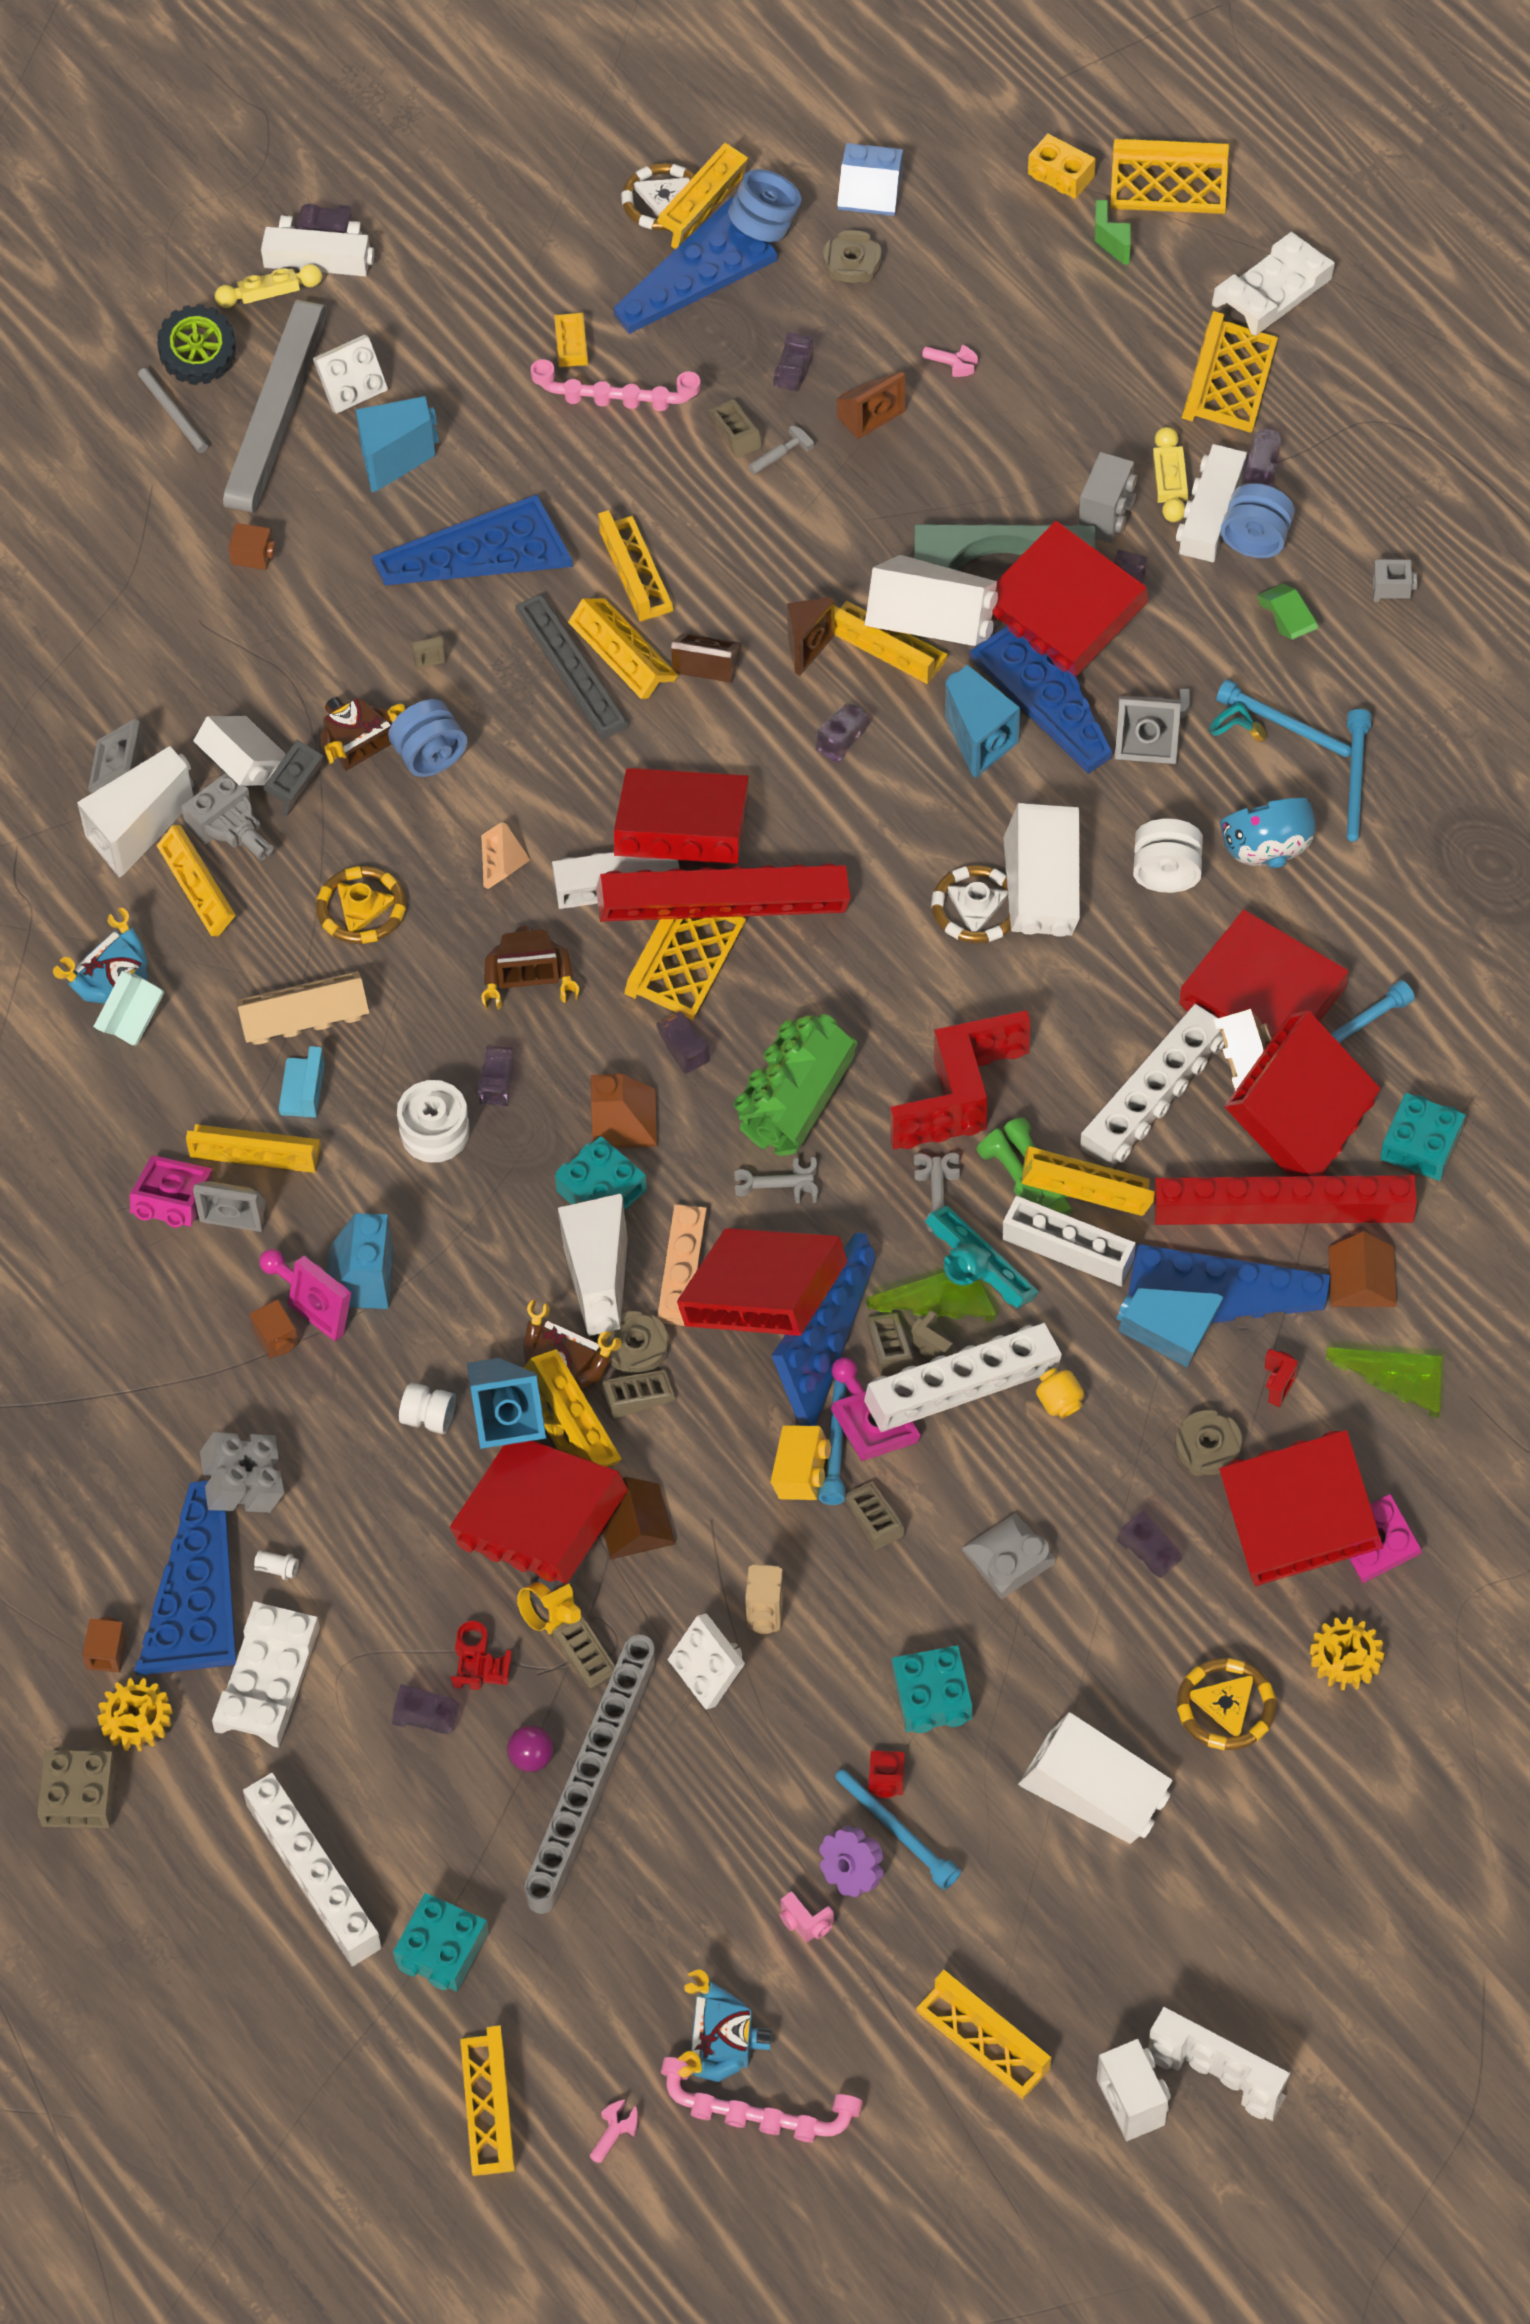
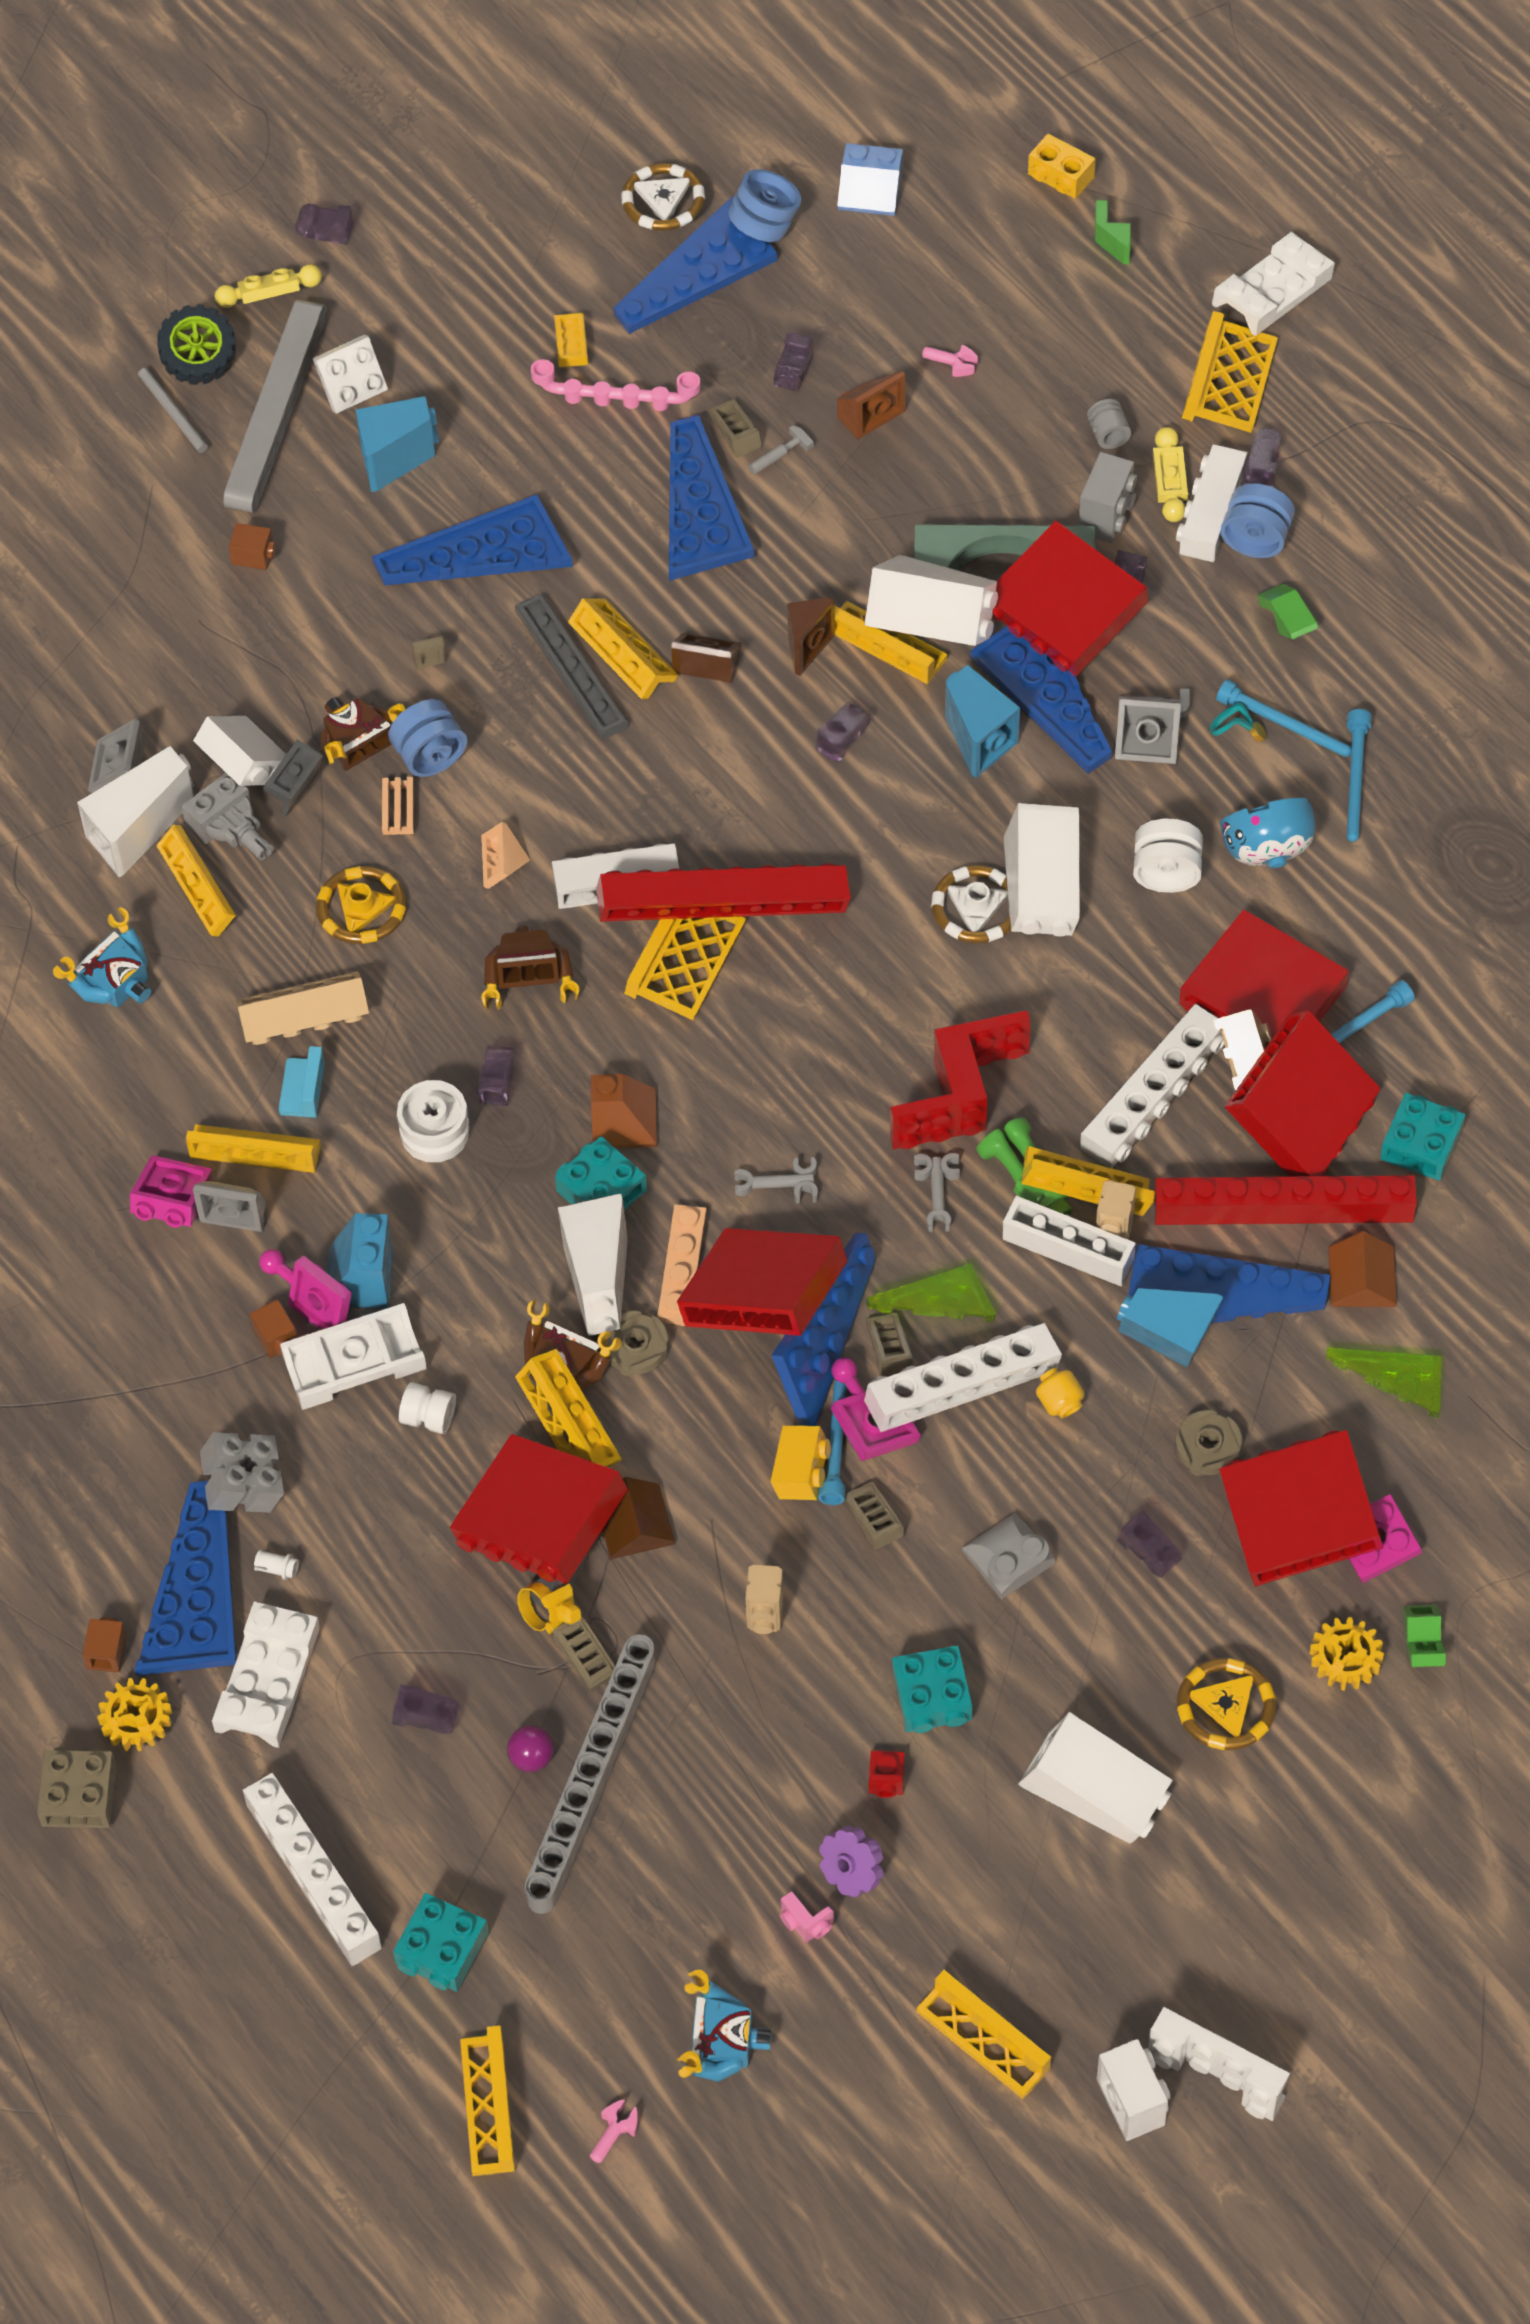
light aqua panel [94,971,164,1046] -> none
white brick [261,215,375,276] -> none
red piece [451,1621,512,1690] -> none
dark azure slope [467,1358,546,1449] -> none
yellow fence [598,510,673,622] -> none
dark tan slope [602,1370,675,1419] -> none
red brick [614,768,749,864] -> none
leg [656,1011,710,1074] -> none
yellow fence [657,143,748,249] -> none
bright pink bar [661,2057,863,2143] -> none
white plate [668,1613,745,1710] -> none
bright green brick [733,1014,857,1156] -> none
dark tan plate [823,230,881,283] -> none
dark azure piece [835,1769,961,1890] -> none
dark tan bracket [911,1310,953,1362] -> none
teal plate [925,1206,1039,1309] -> none
yellow fence [1110,139,1229,214] -> none
red bracket [1265,1349,1298,1408] -> none
light grey brick [1372,560,1417,602] -> none
none -> white piece [280,1303,427,1410]
none -> light nougat tile [382,777,414,835]
none -> blue wing [669,415,754,581]
none -> light grey piece [1087,399,1131,449]
none -> tan brick [1096,1180,1136,1240]
none -> bright green slope [1403,1604,1446,1667]

